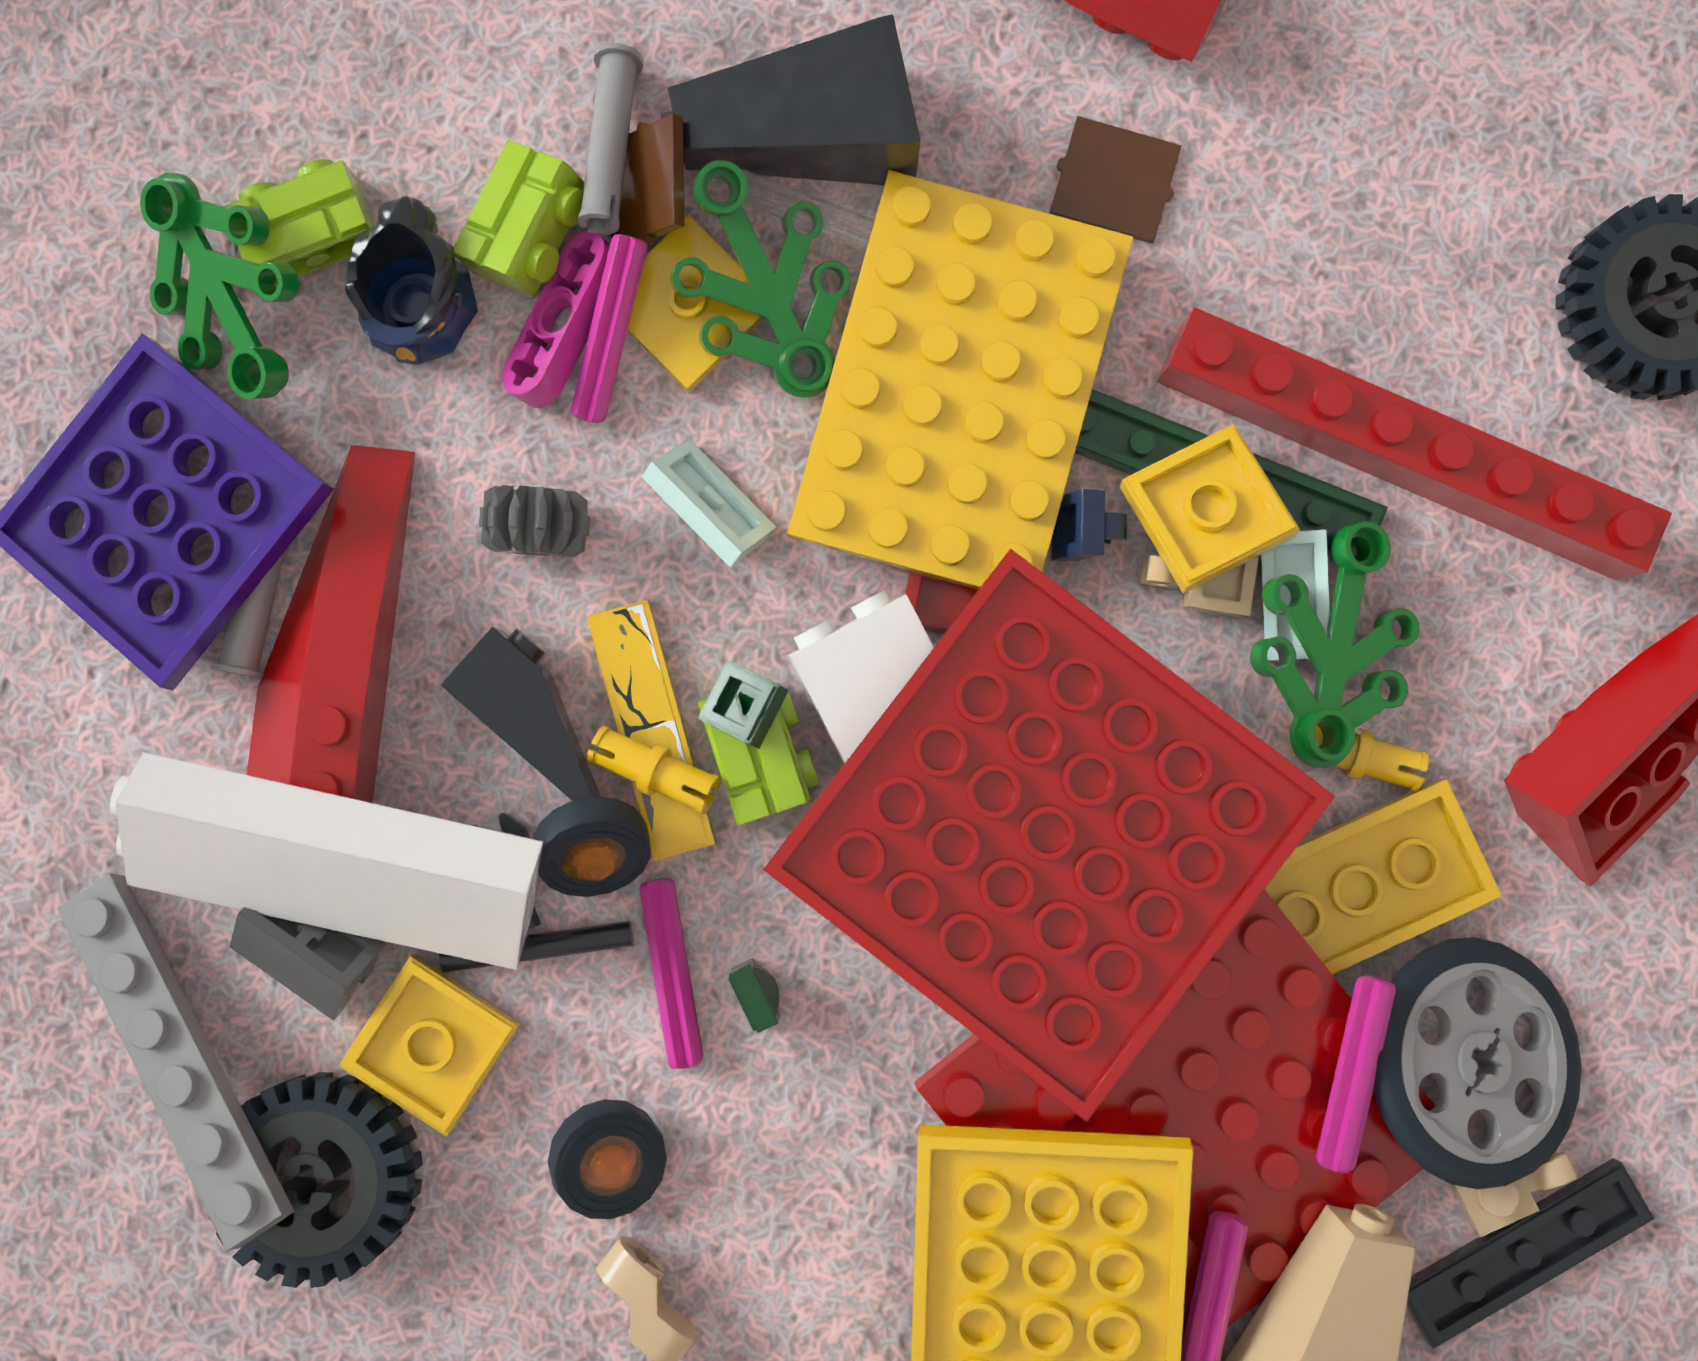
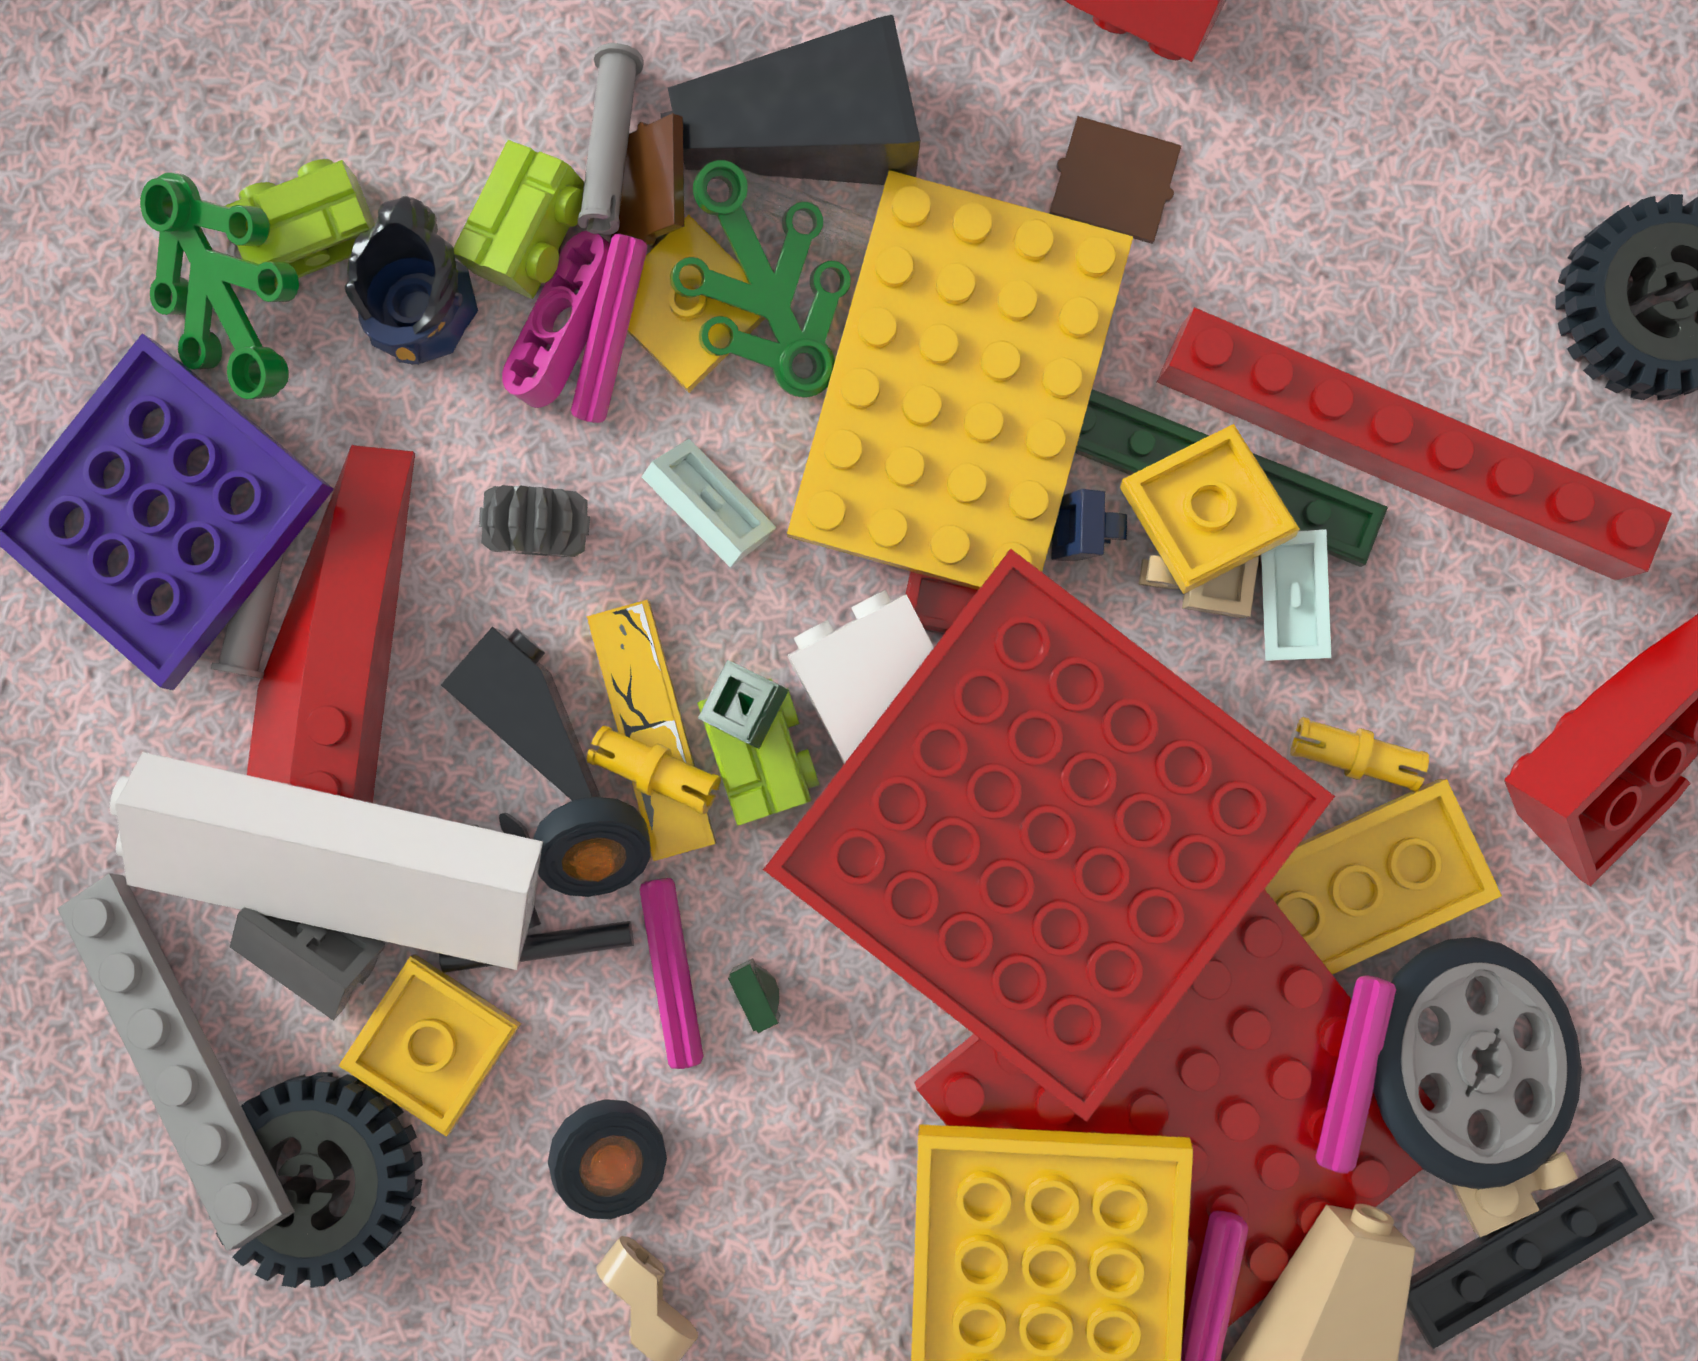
green plant [1250,521,1419,768] -> none

